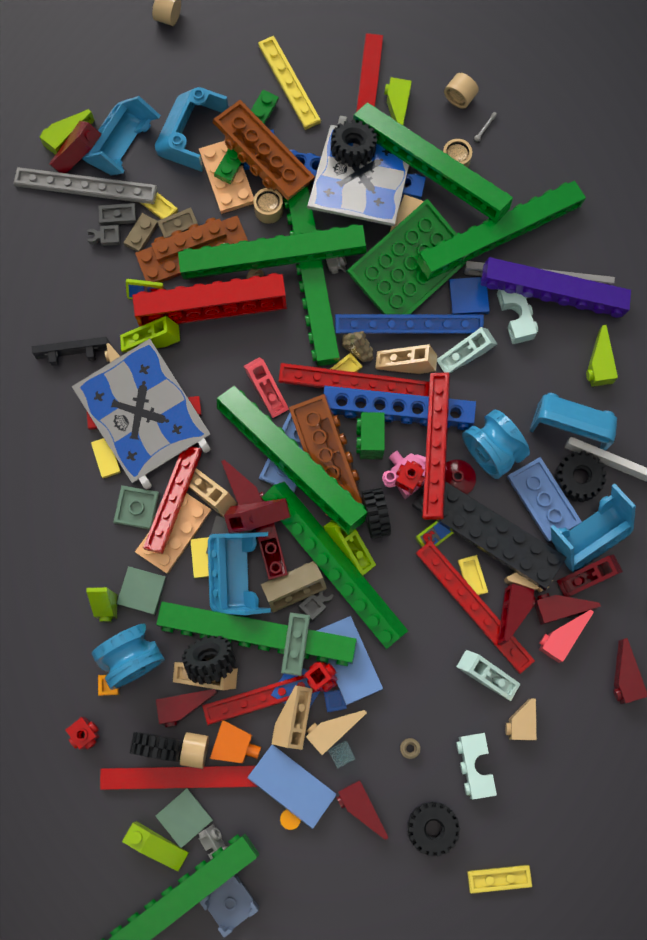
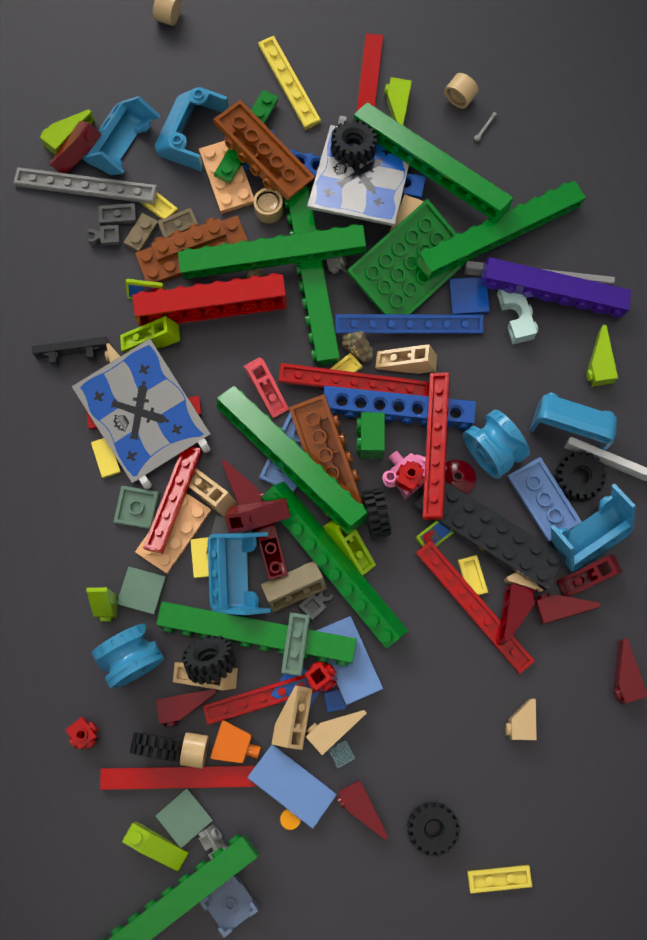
light orange tile [98,675,119,696] -> none
dark tan plate [400,738,420,759] -> none
light aqua slope [437,327,497,374] -> none
tan piece [443,139,472,168] -> none
light aqua slope [456,650,520,701] -> none
light aqua arch [456,733,497,800] -> none
coral slope [539,610,594,663] -> none

